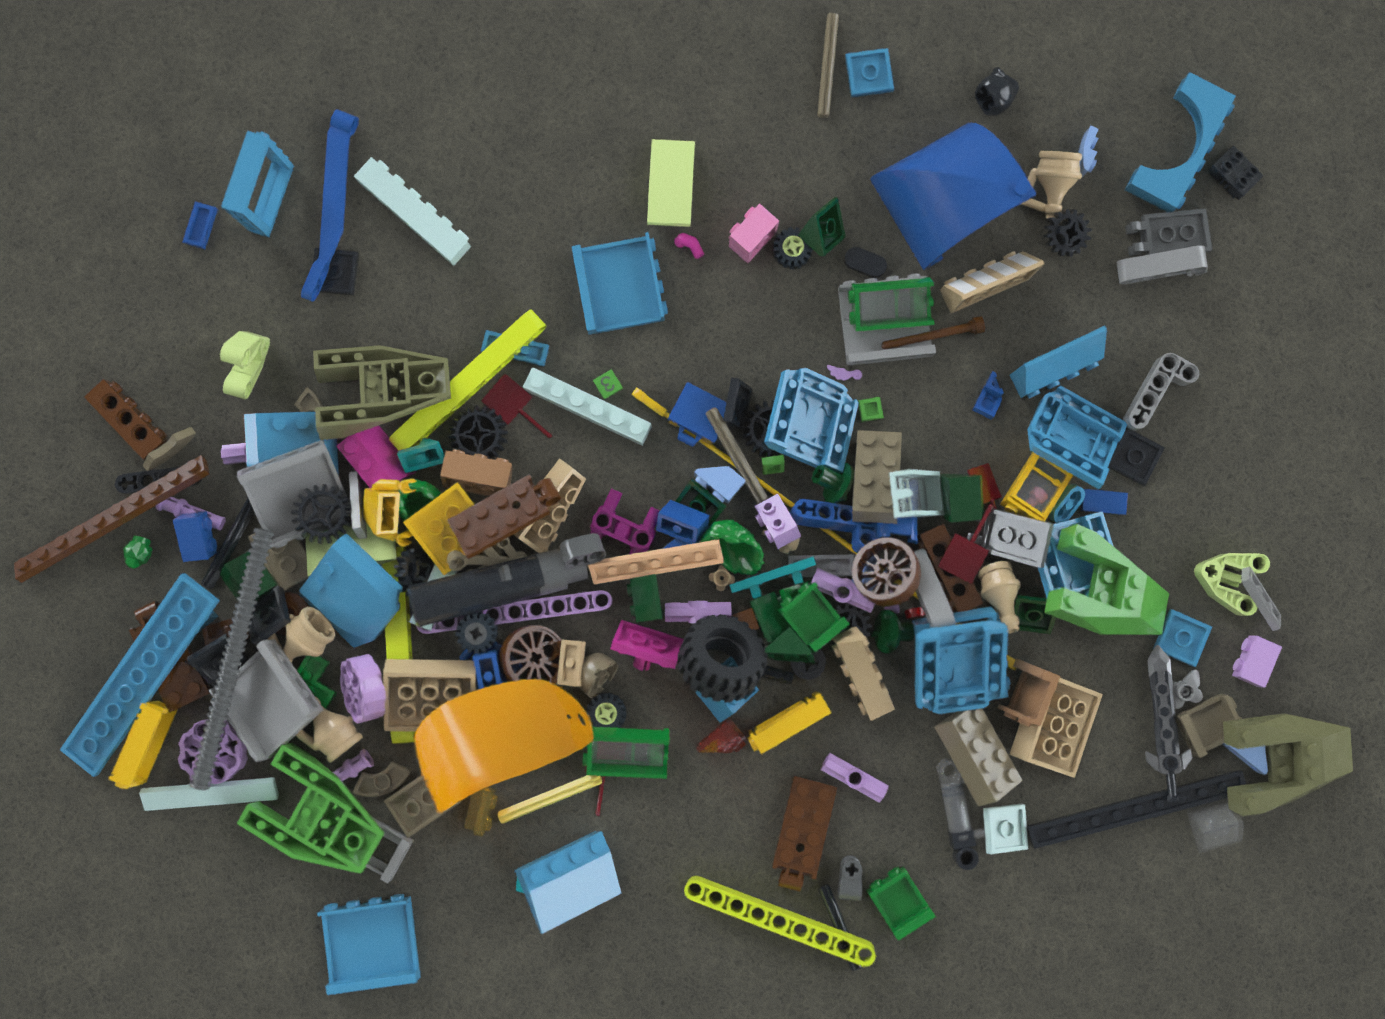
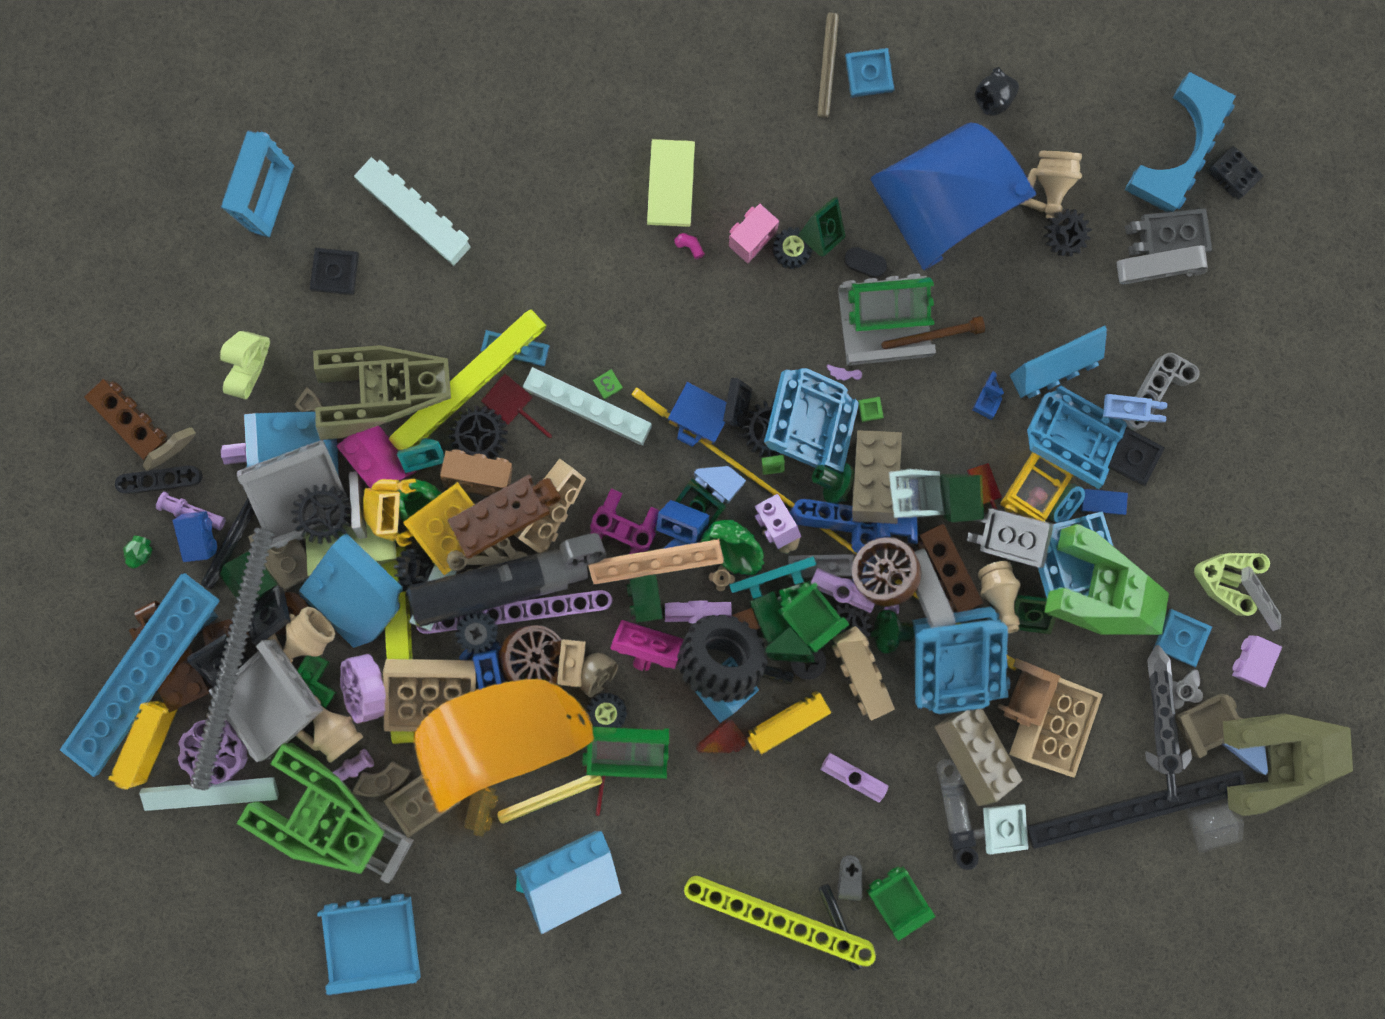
reddish brown plate [14,455,210,583] -> none
blue tile [183,202,218,249] -> none
blue piece [301,109,359,302] -> none
dark azure panel [571,232,668,335] -> none
dark tan axle [706,407,768,505] -> none
reddish brown hinge [772,776,837,892] -> none
red tile [904,607,926,619] -> none
dark red piece [938,504,993,584] -> none
tan slope [940,251,1044,313] -> none
light blue slope [1079,126,1099,177] -> none
none -> light blue hinge [1103,394,1167,422]

